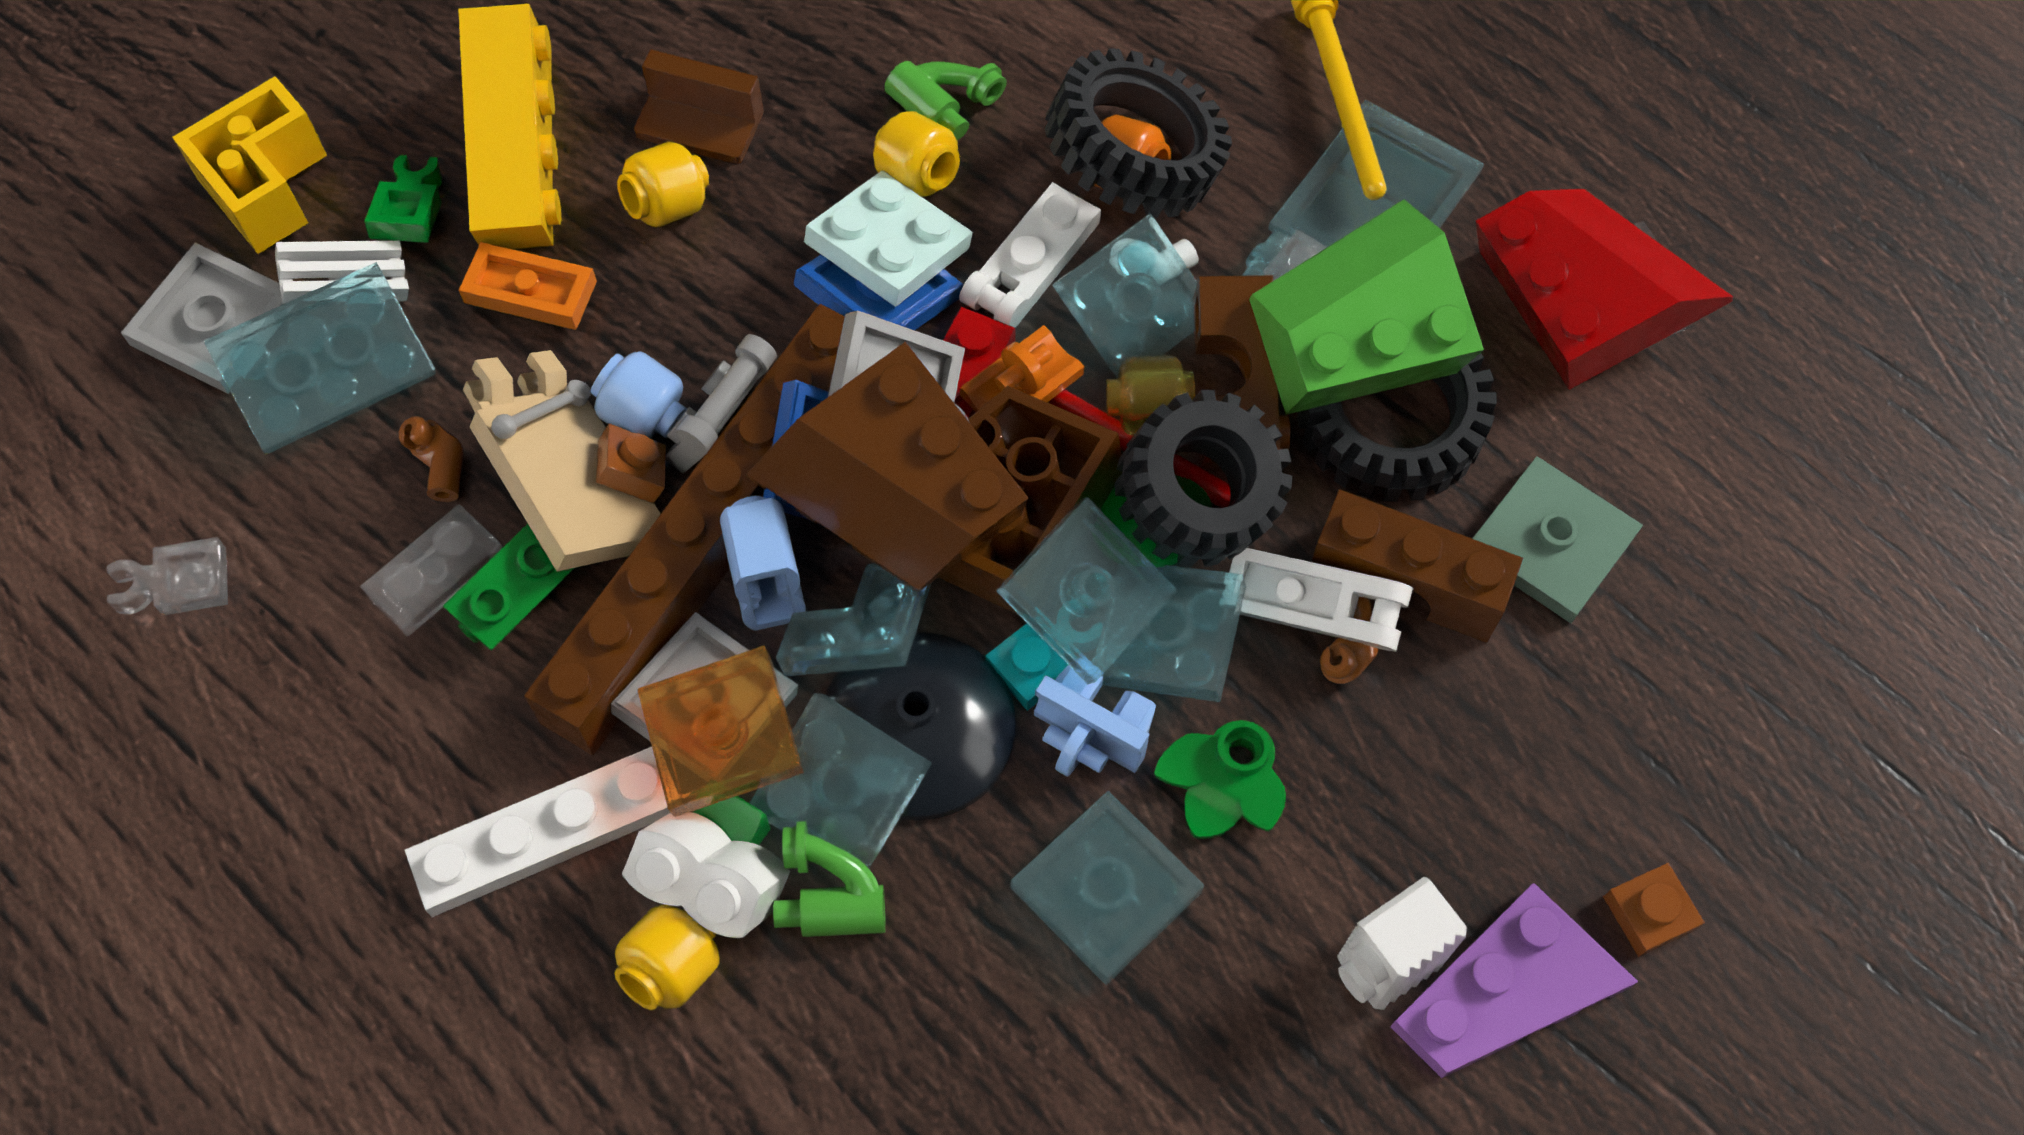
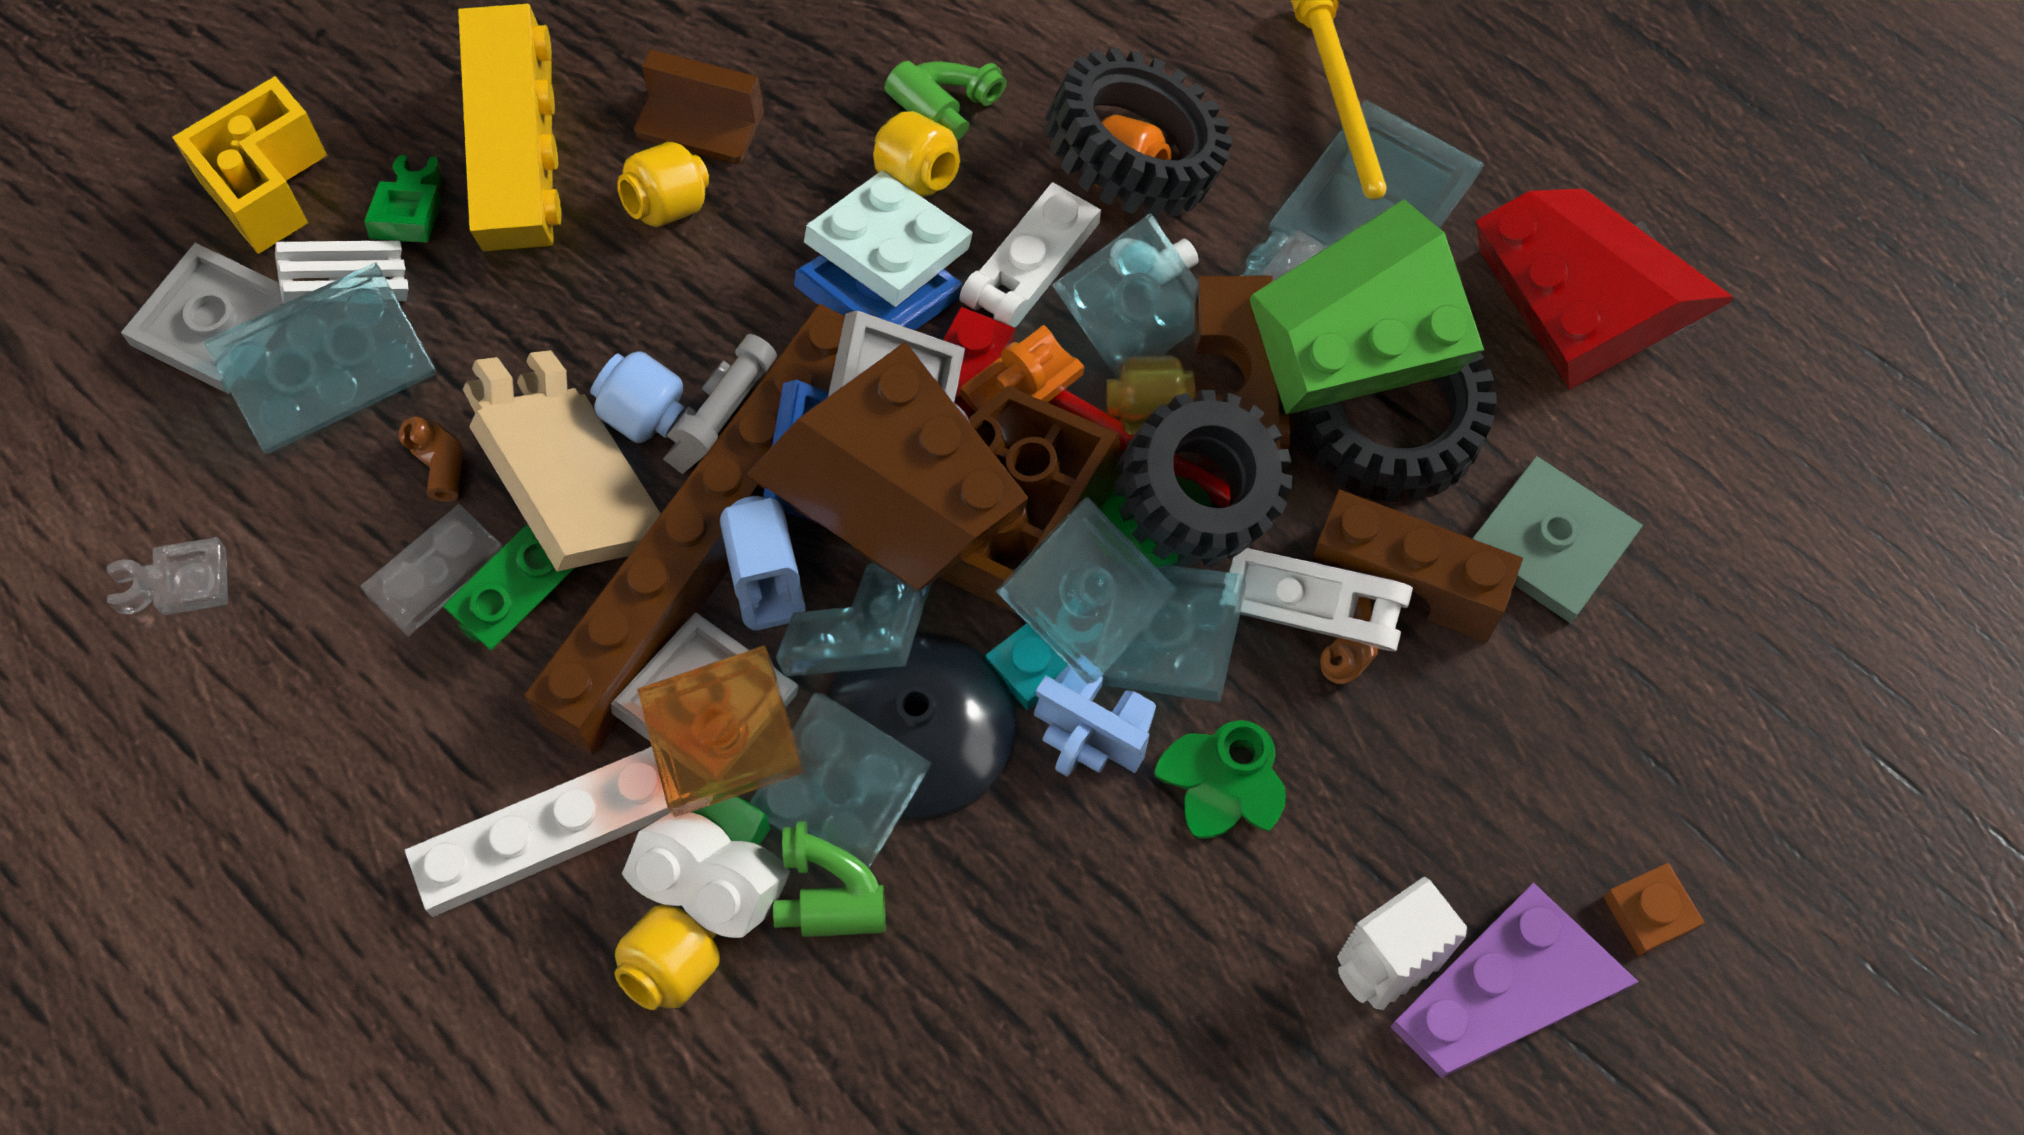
orange plate [459,242,597,330] -> none
light grey hinge [491,380,591,439] -> none
dark orange plate [596,423,666,504] -> none
clear light blue plate [1011,791,1205,985] -> none

